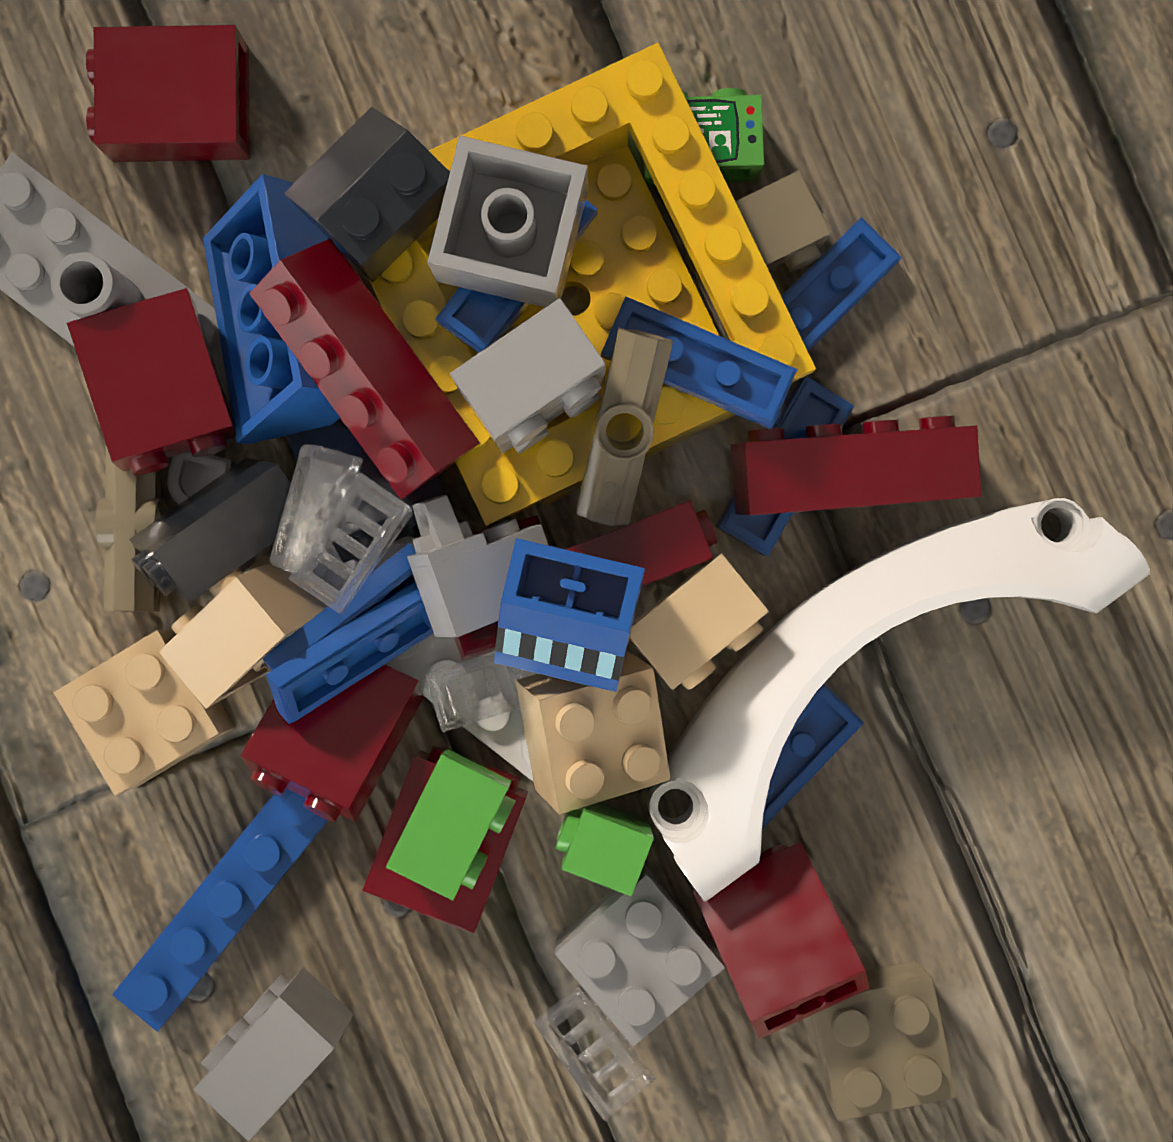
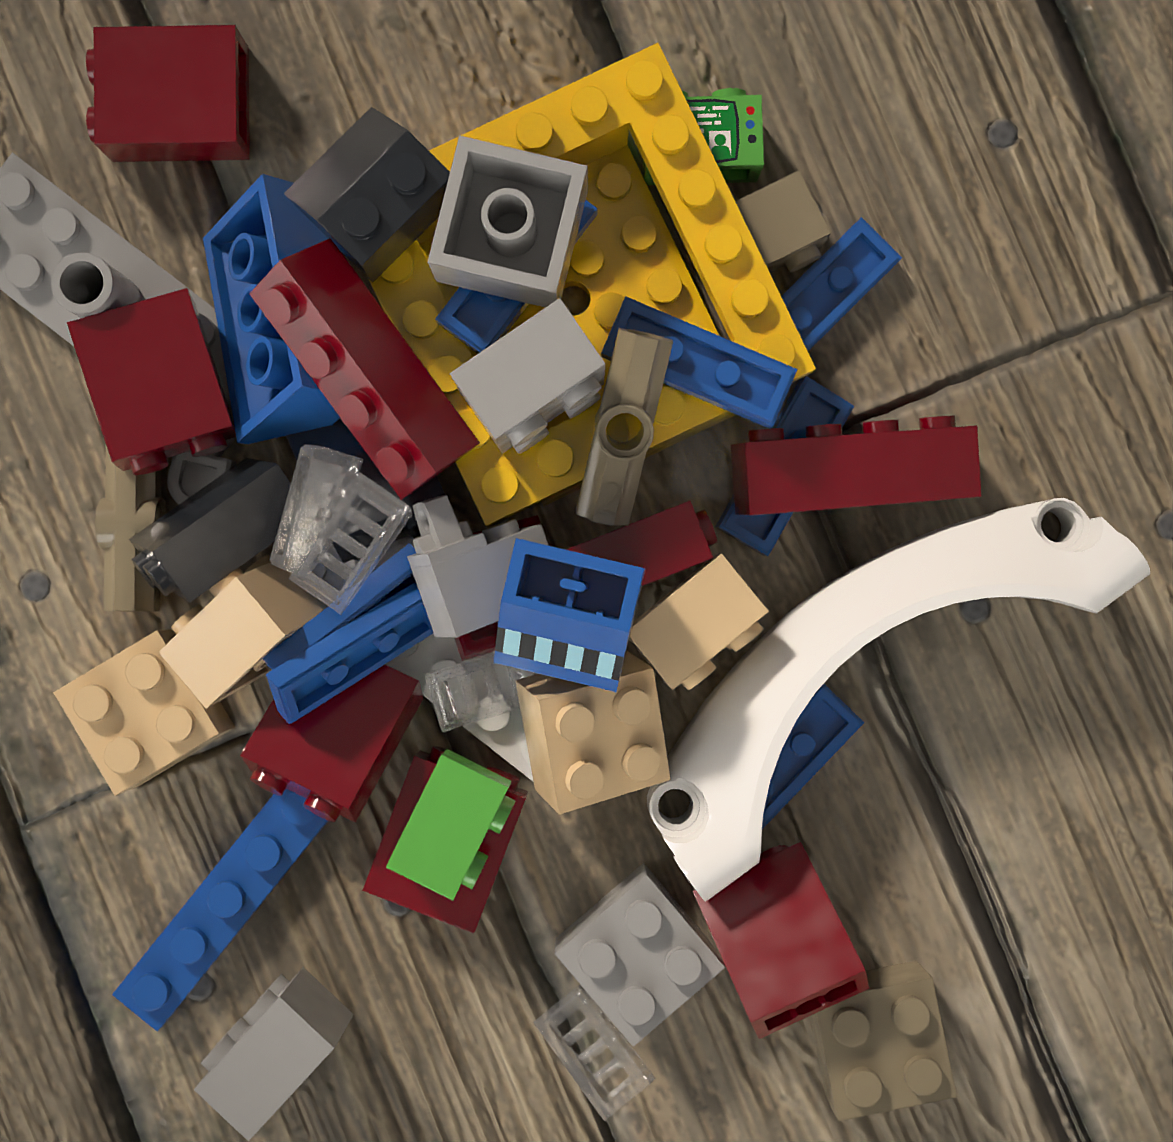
bright green brick [555,802,654,897] -> none

